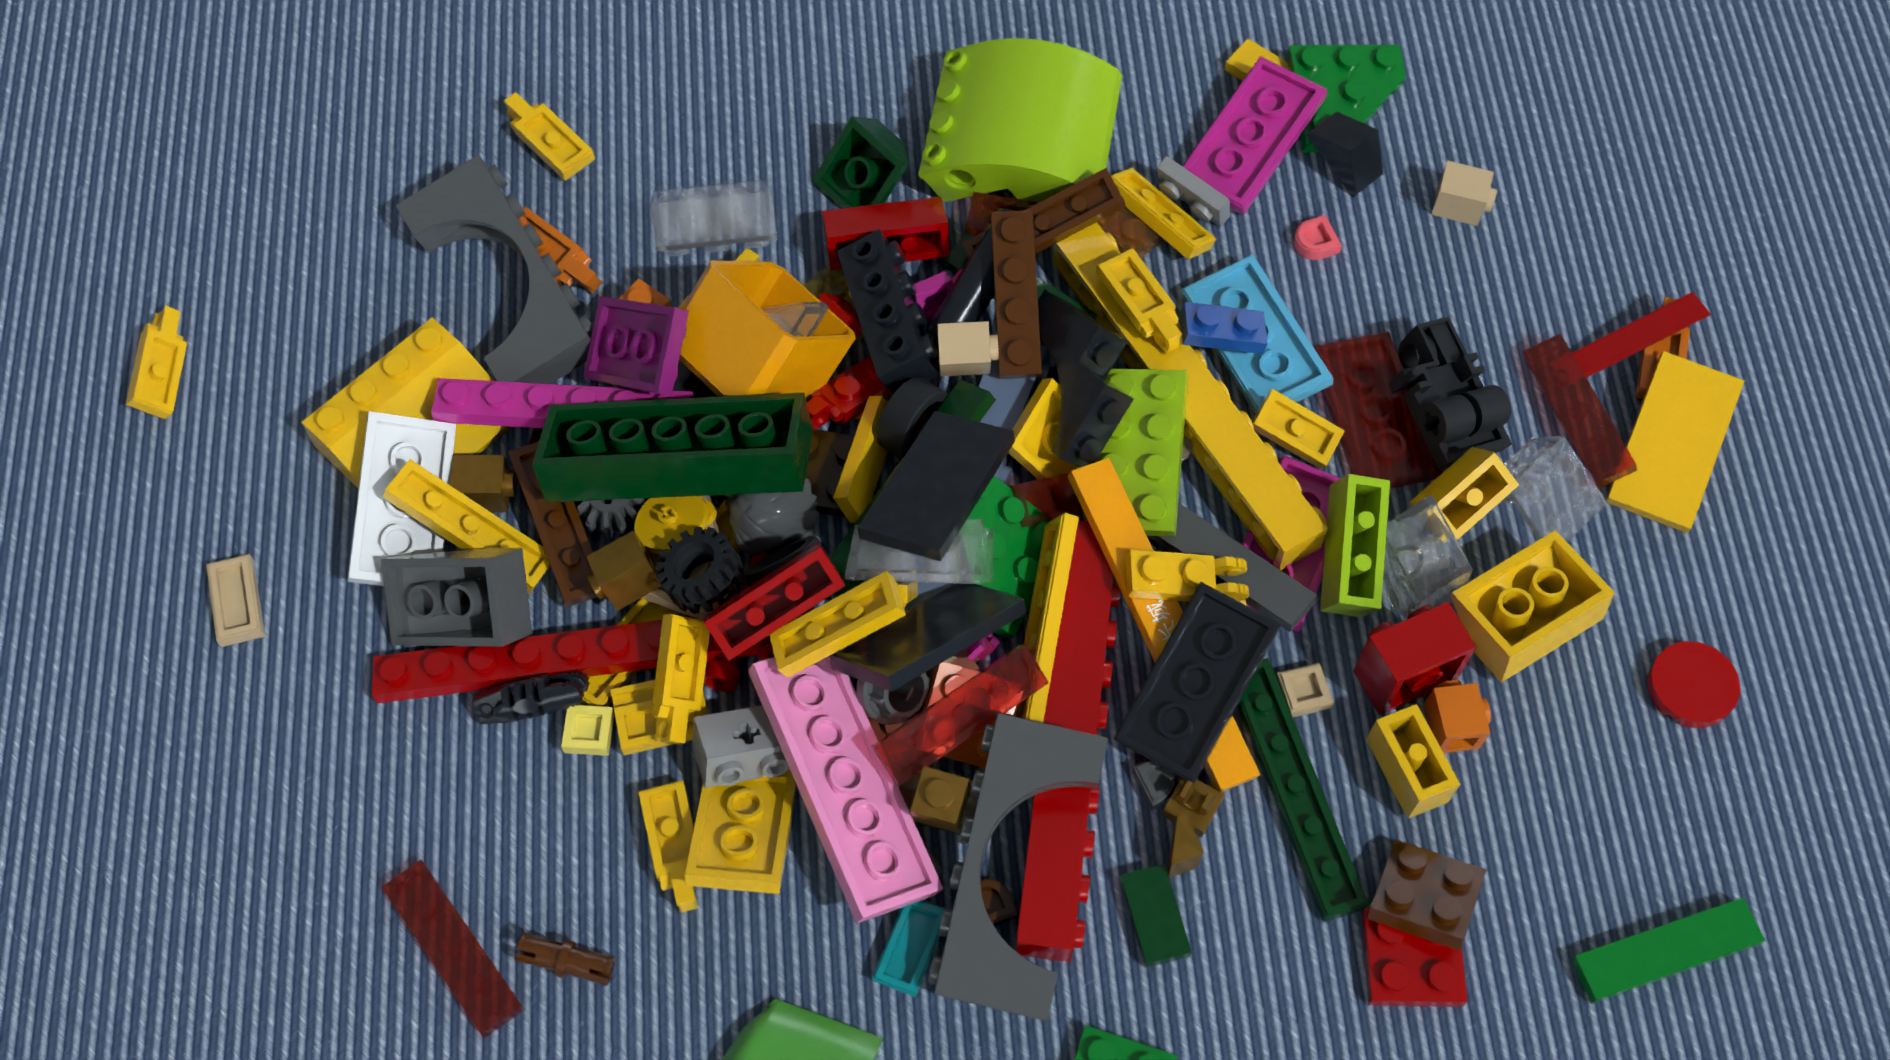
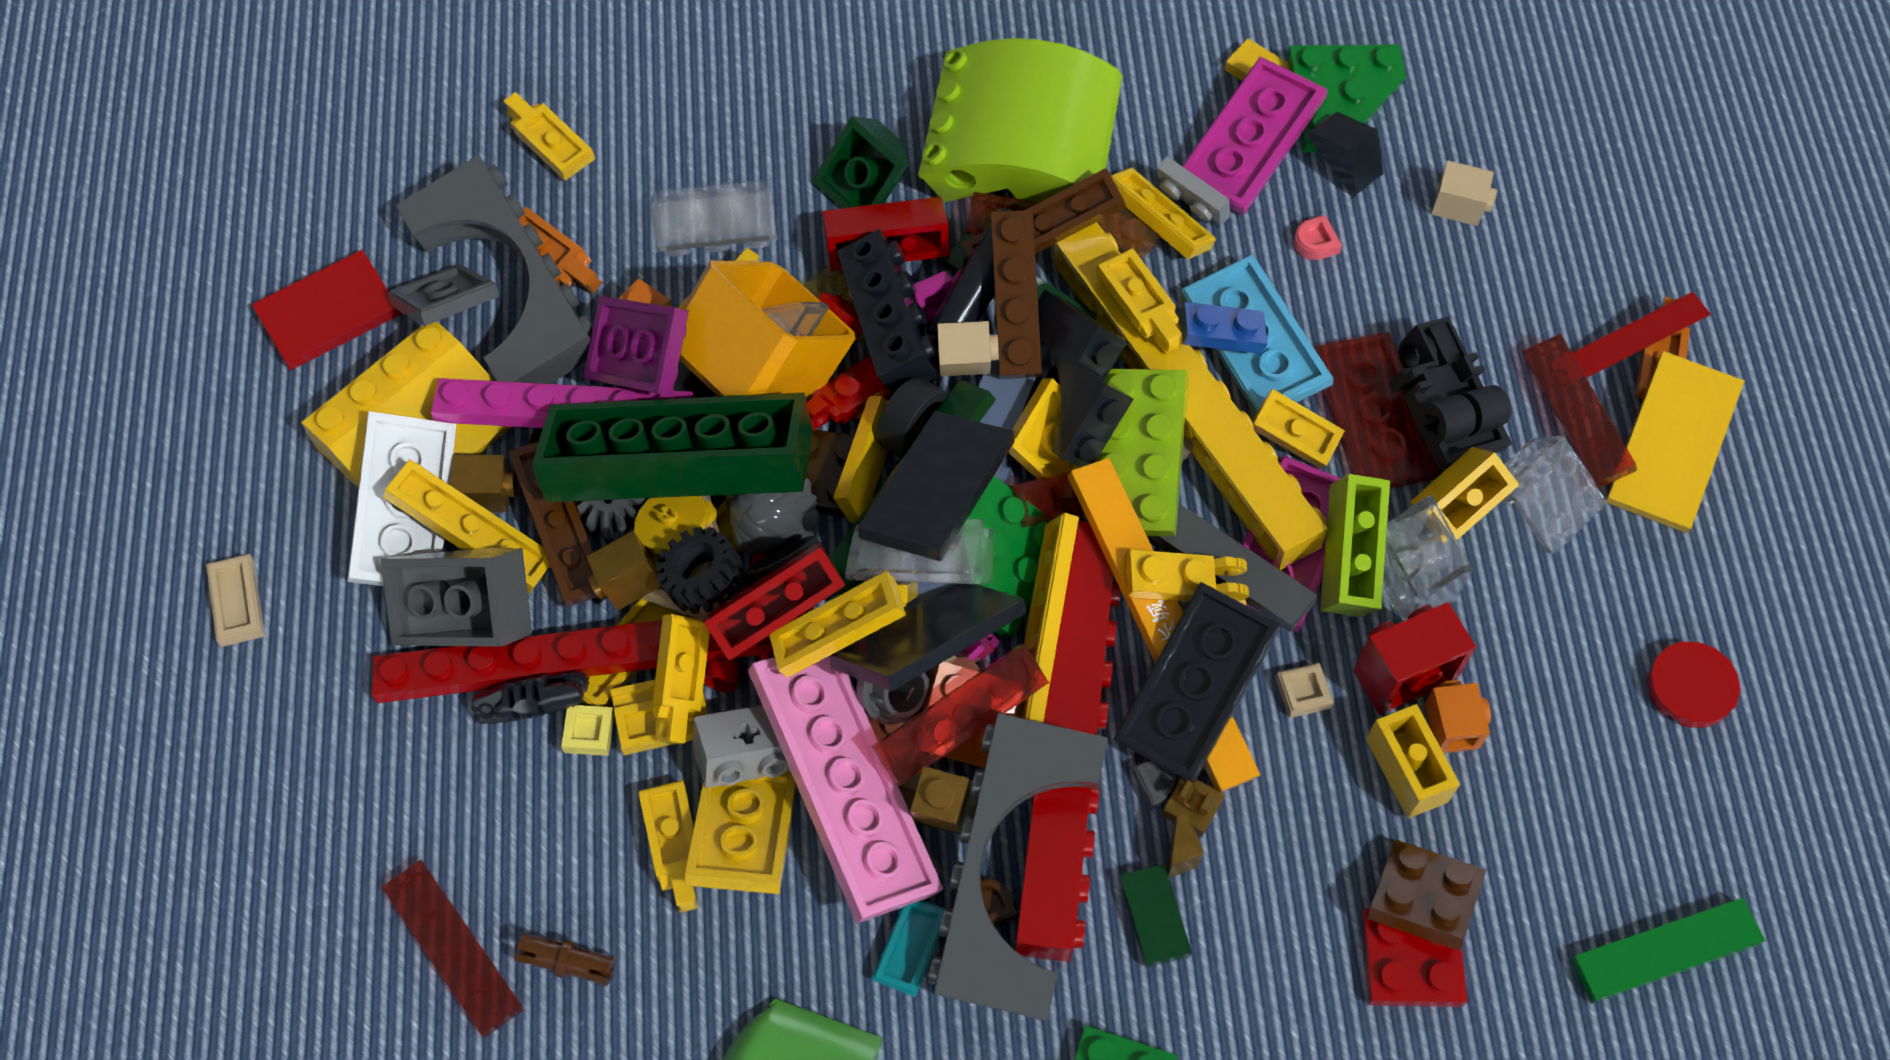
yellow hinge [125,305,187,419] -> none
dark green tile [1237,658,1369,923] -> none
yellow slope [1451,530,1615,683] -> none
none -> red tile [251,249,401,371]
none -> dark grey tile [388,264,499,326]

